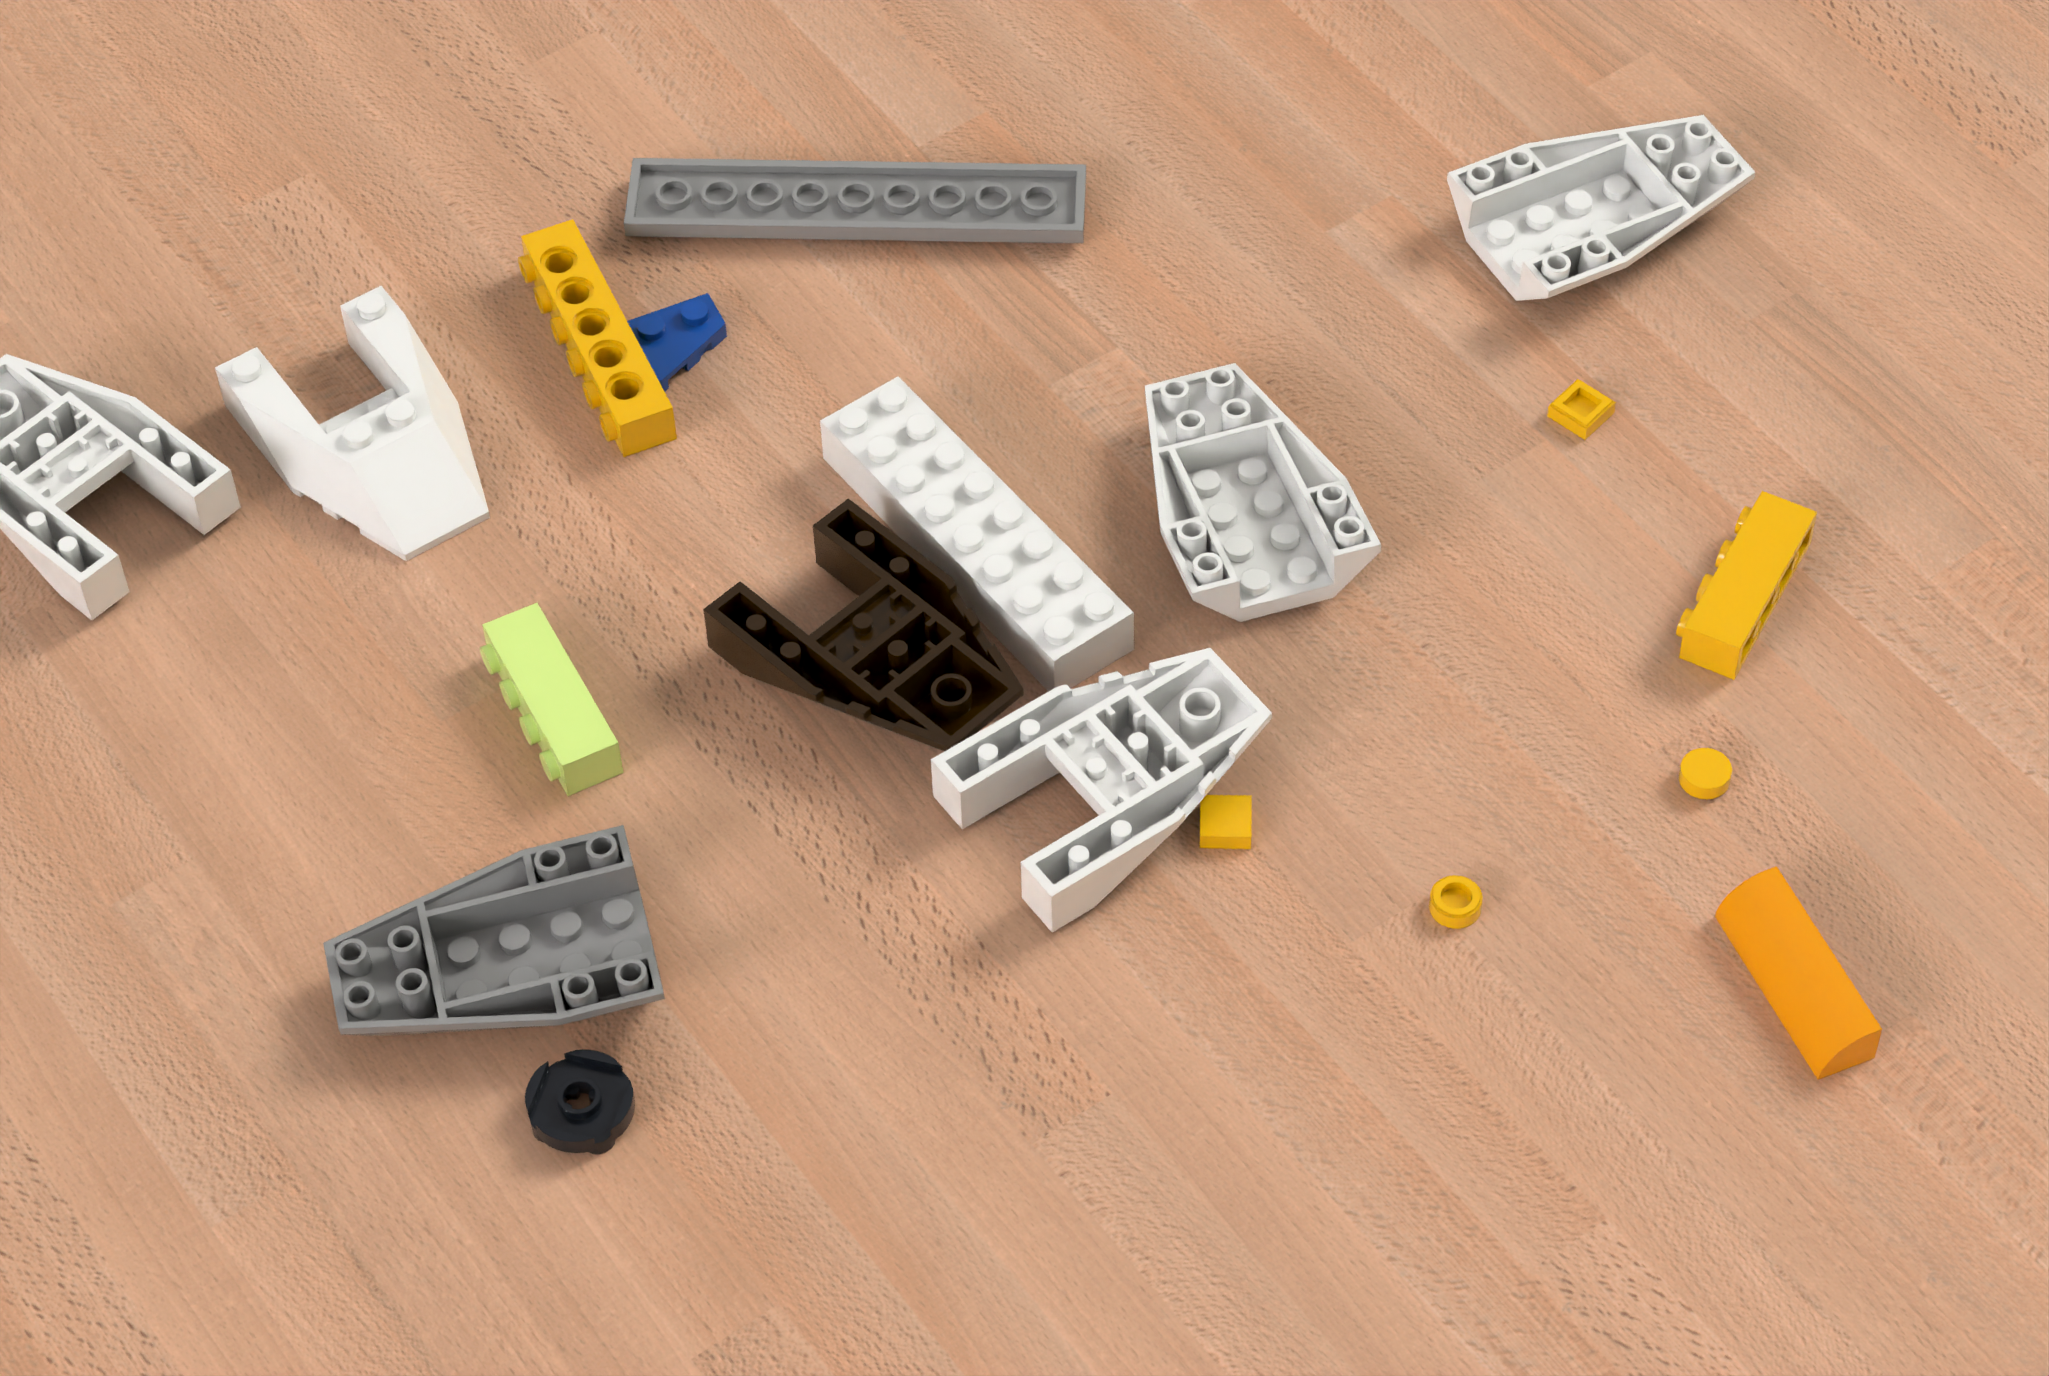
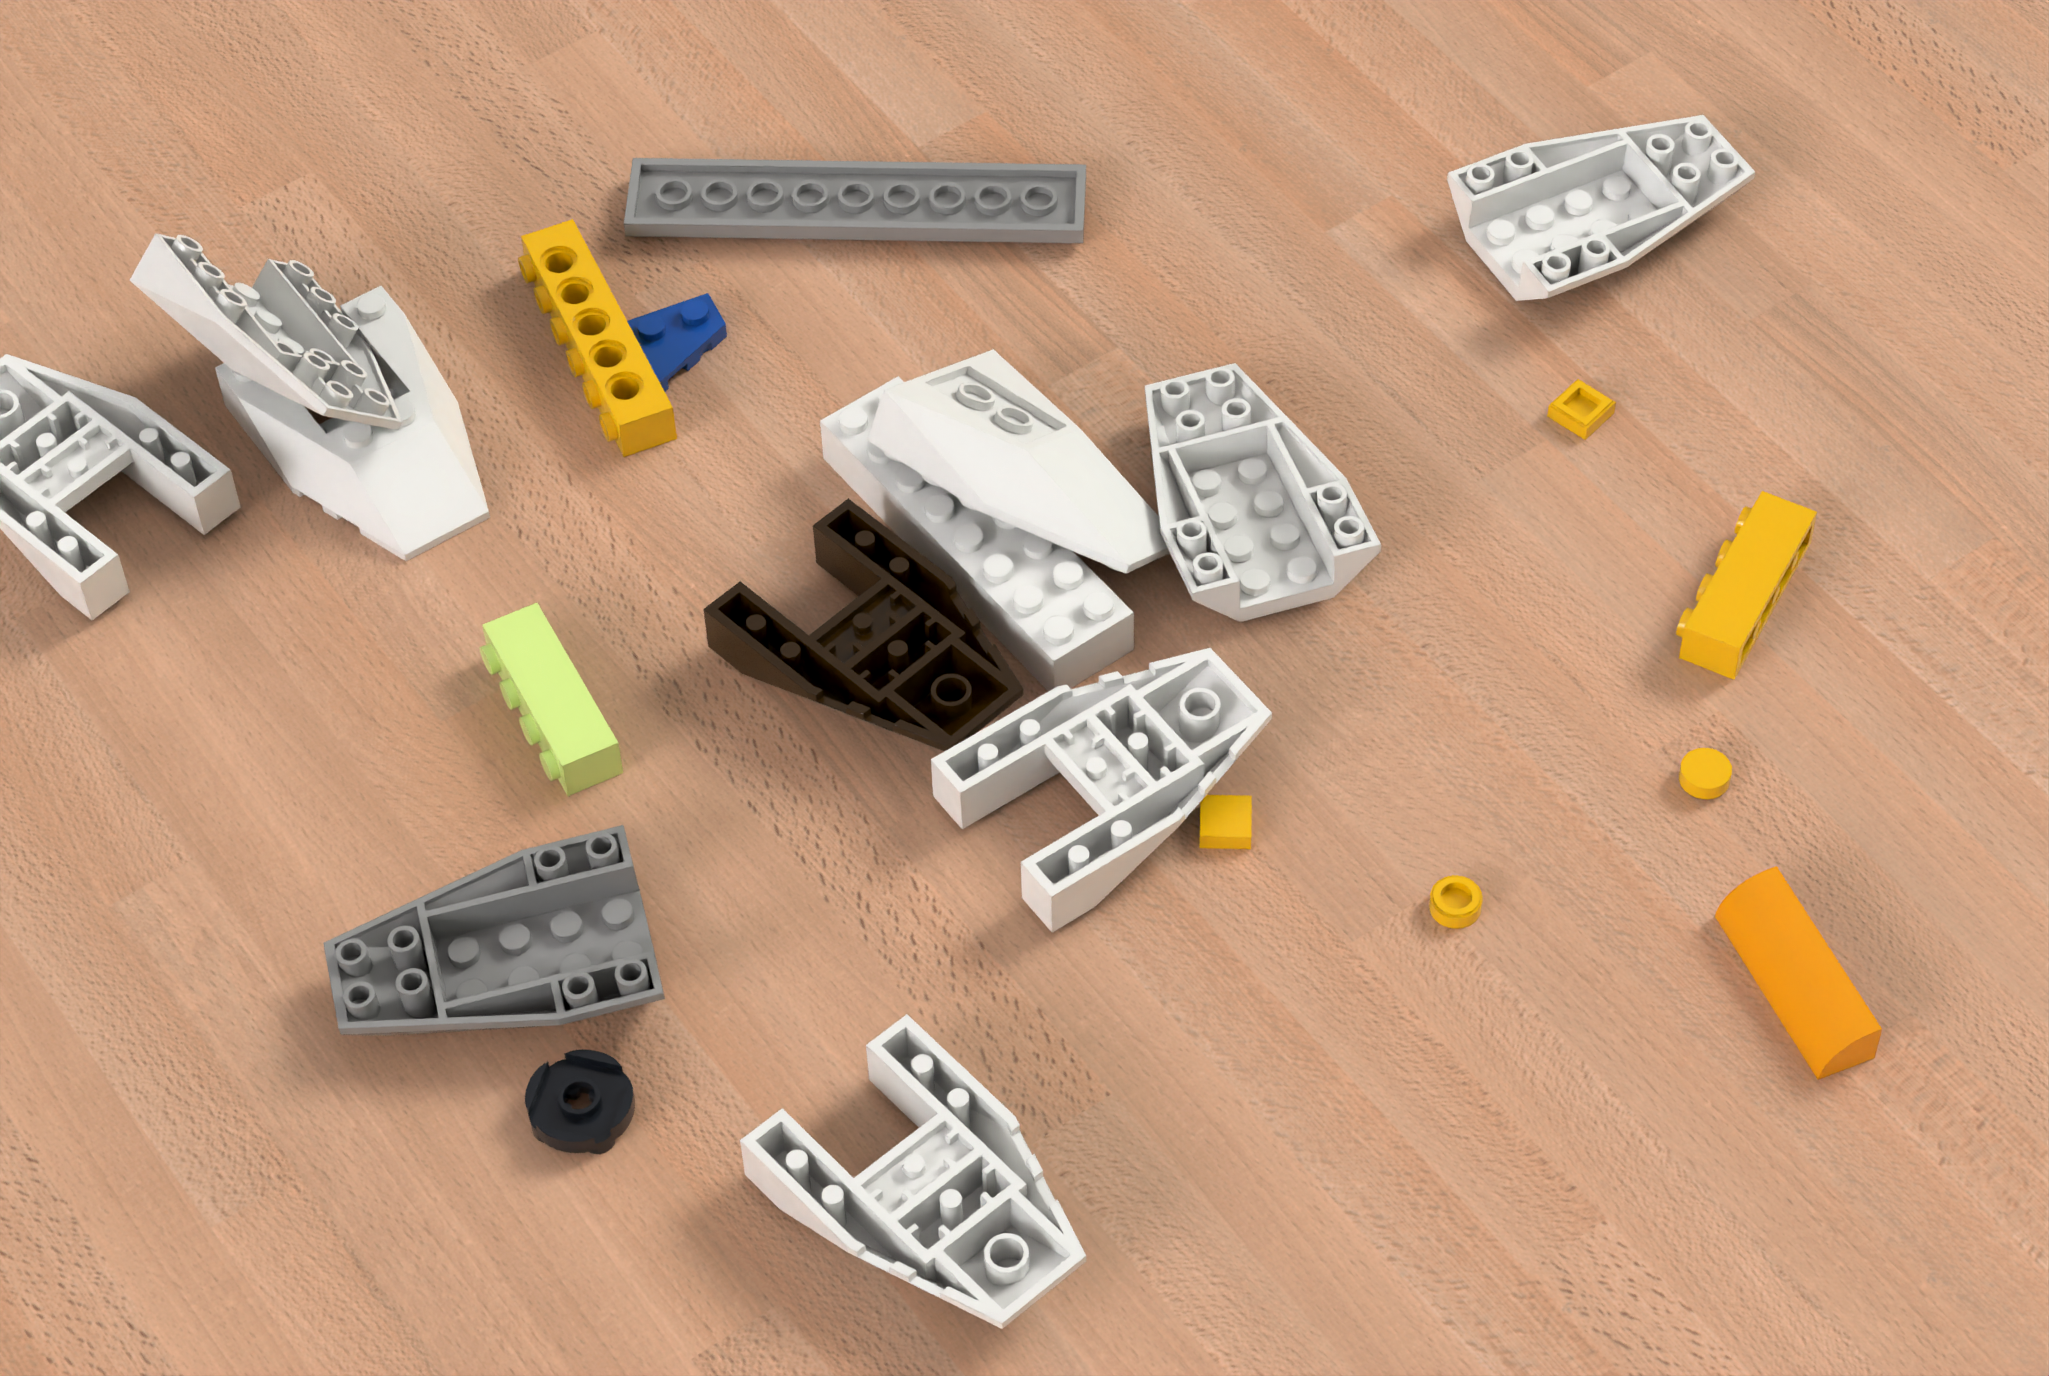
none -> white wedge [130,233,403,430]
none -> white wedge [740,1014,1086,1329]
none -> white wedge [867,349,1170,574]

